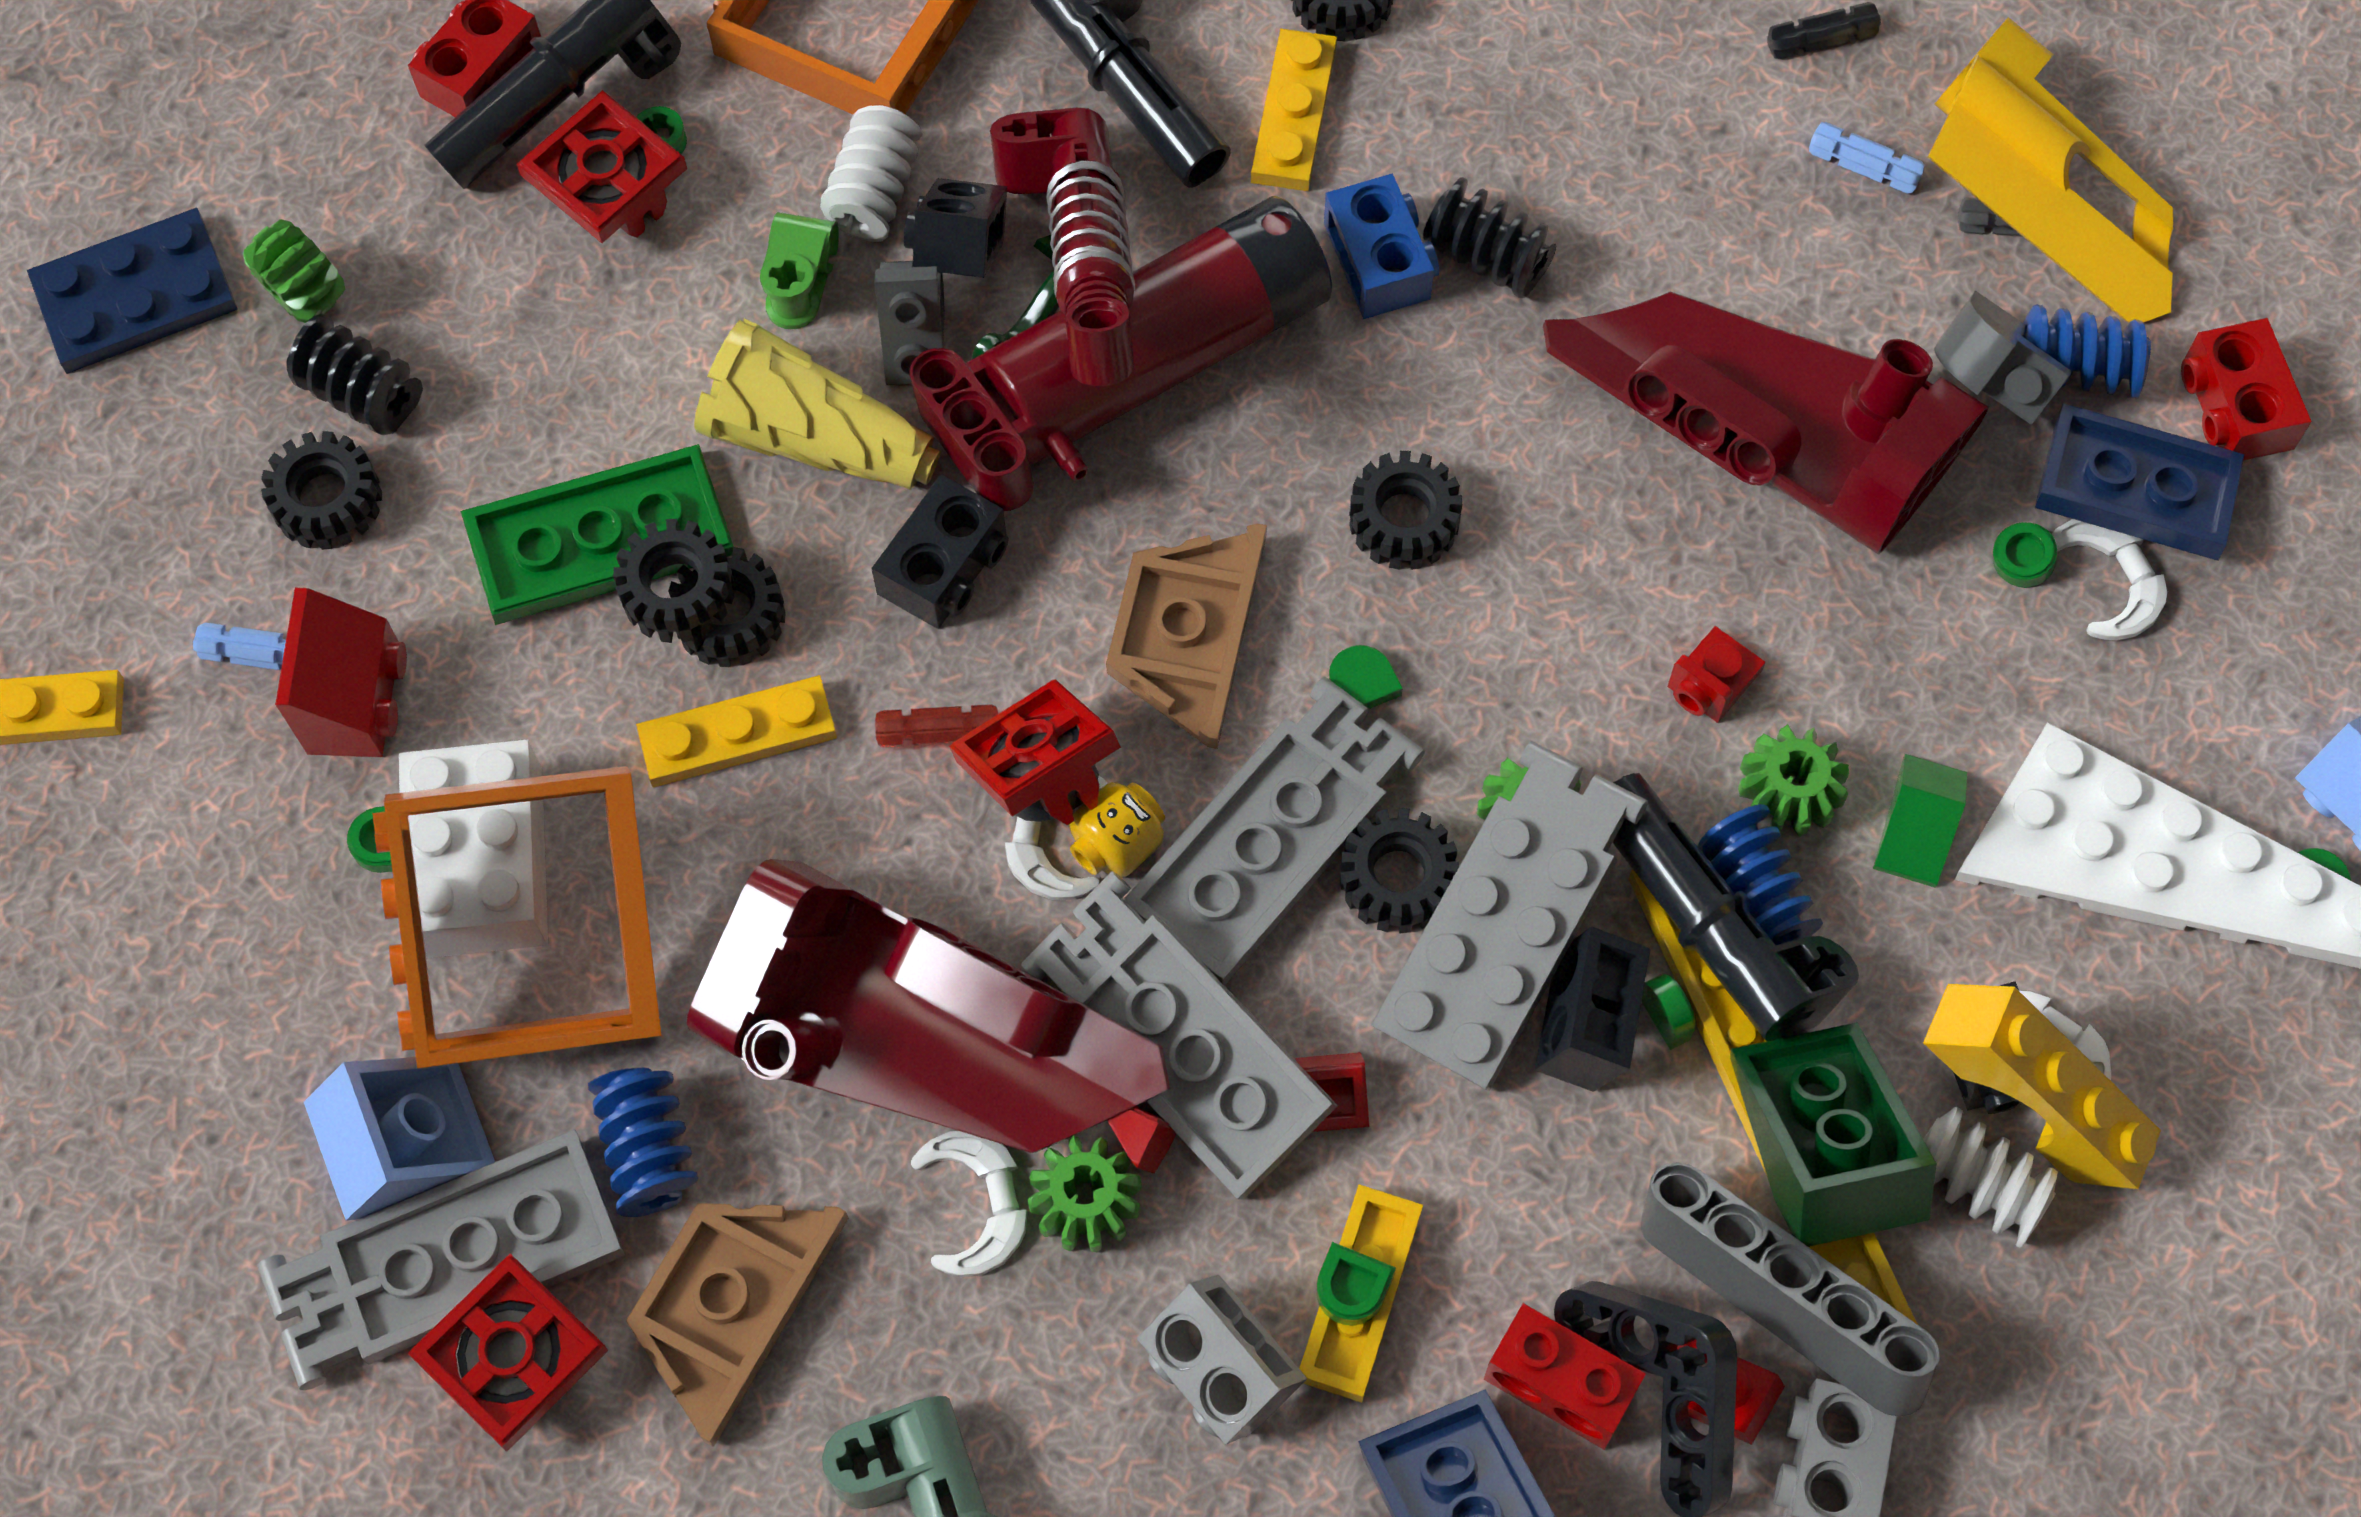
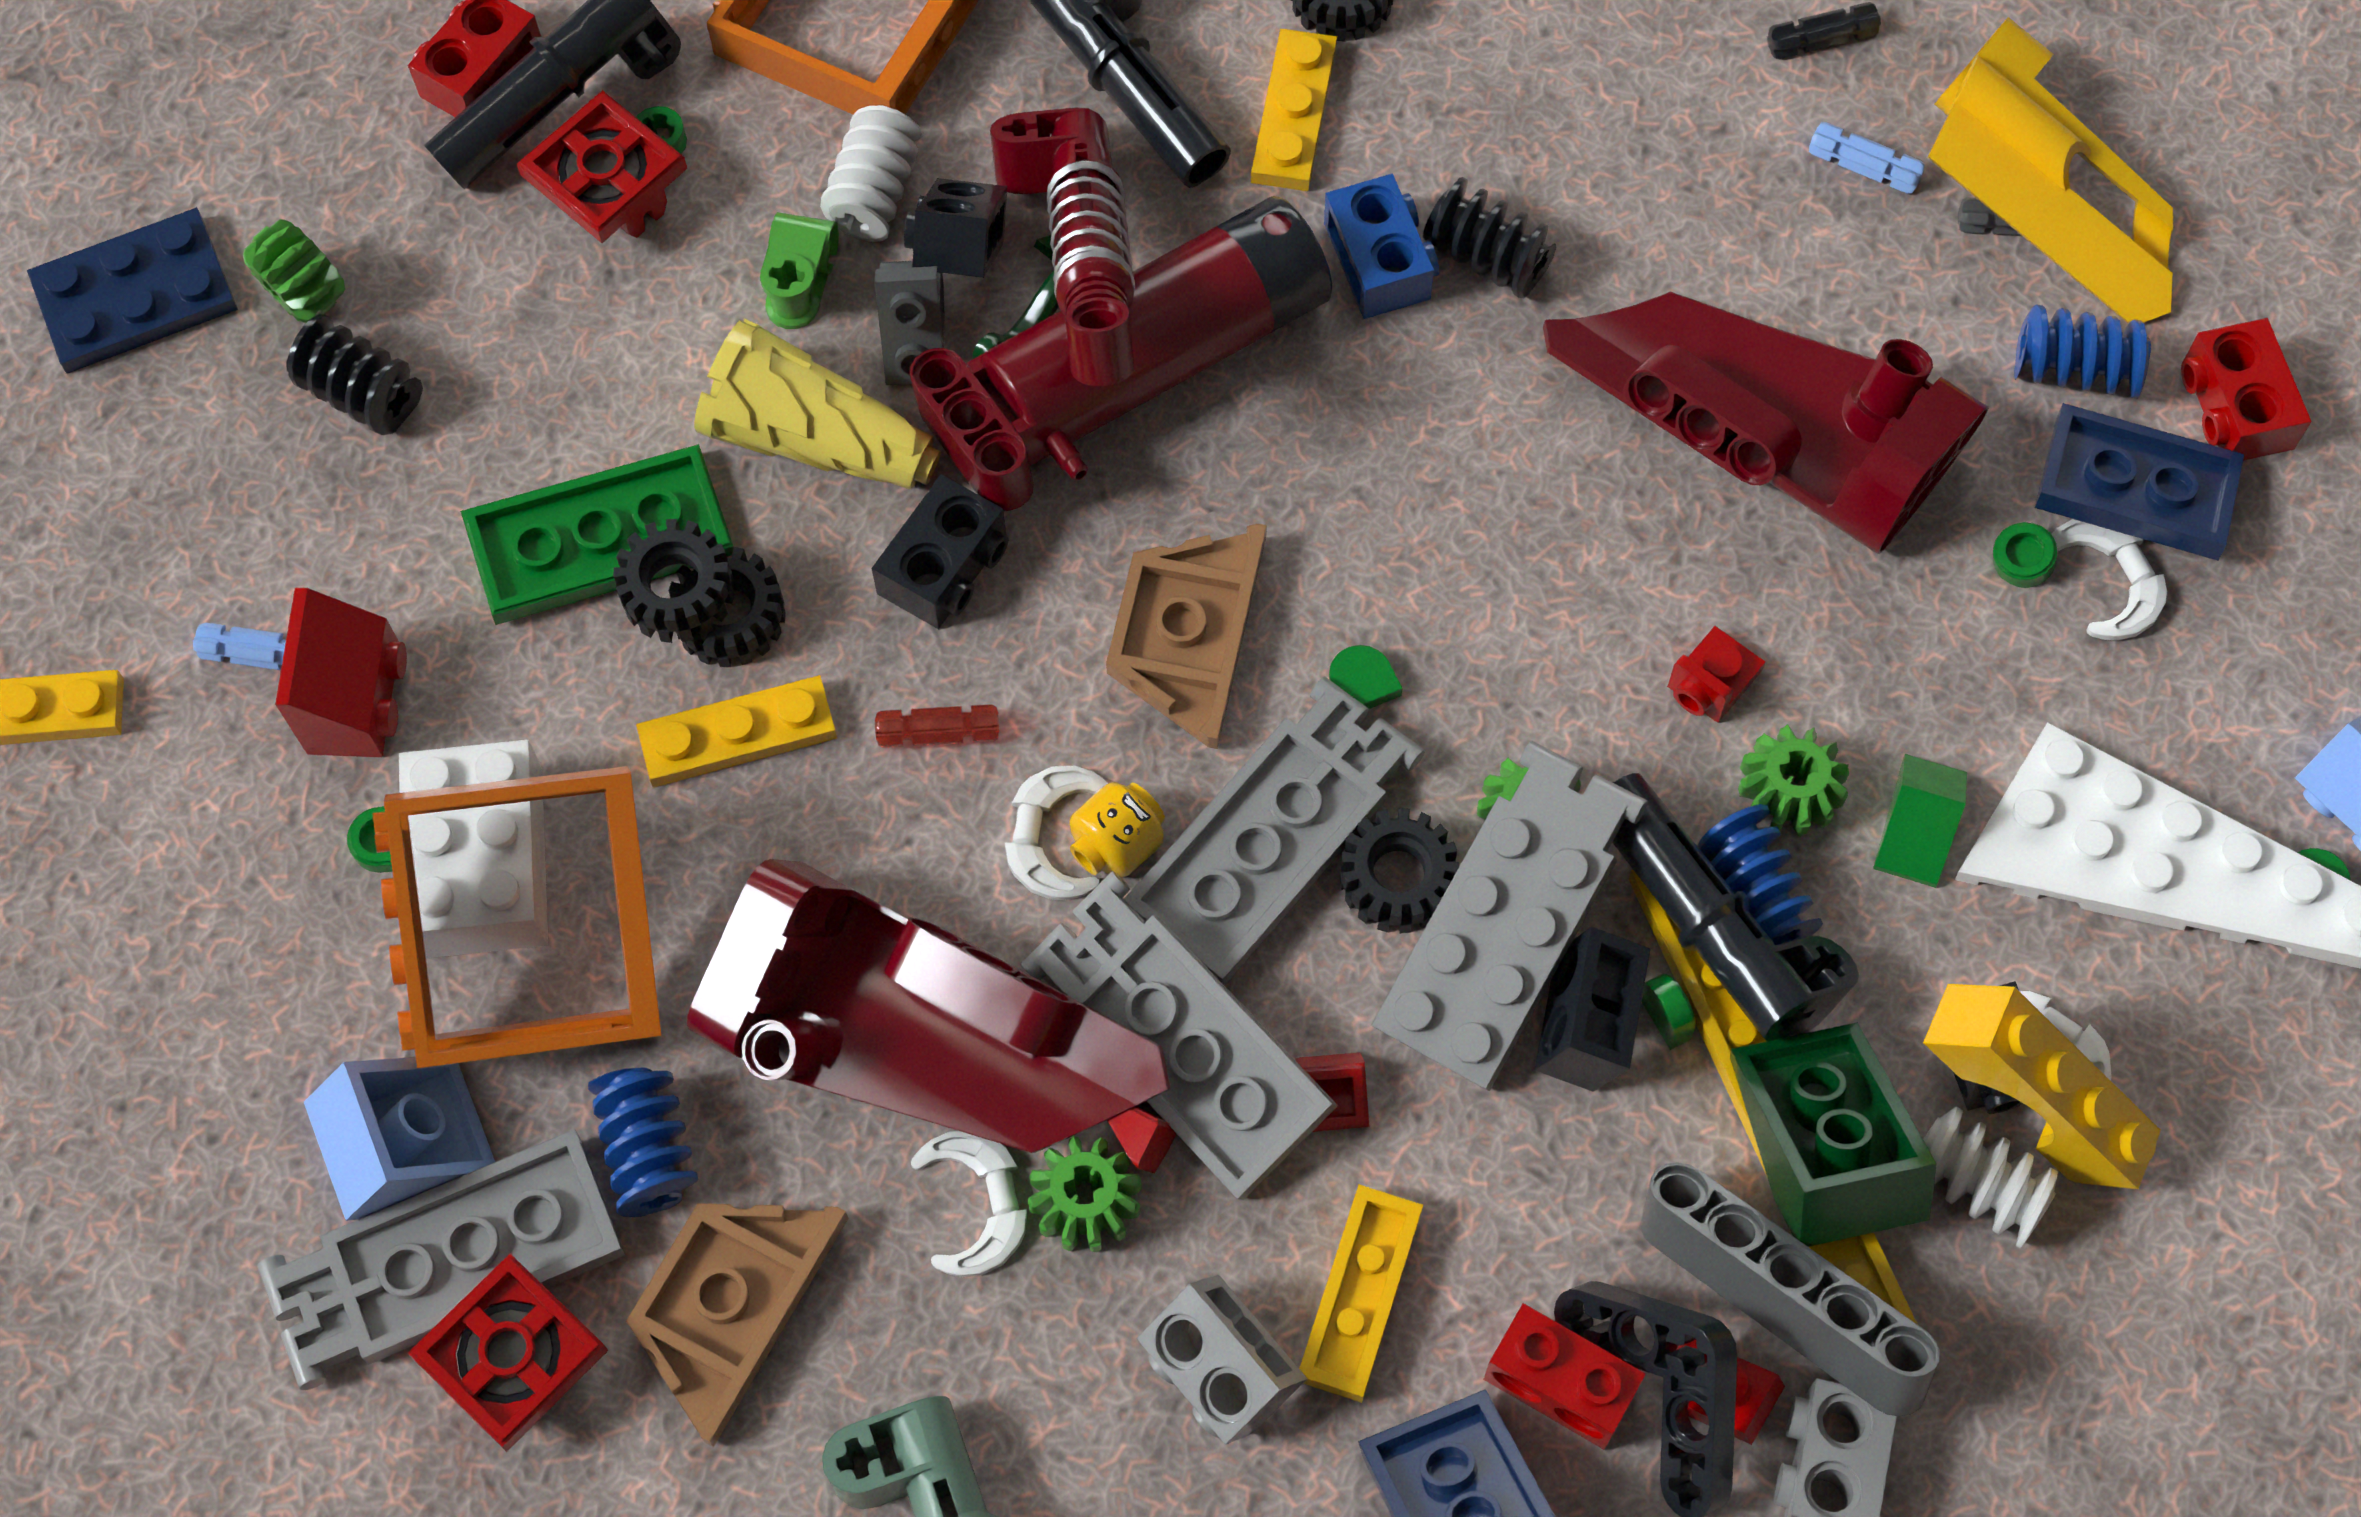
black tyre [261,431,382,550] -> none
red piece [949,679,1121,825] -> none
green tile [1316,1242,1396,1326] -> none
black tyre [1349,451,1462,570] -> none
dark grey brick [1934,290,2071,425] -> none

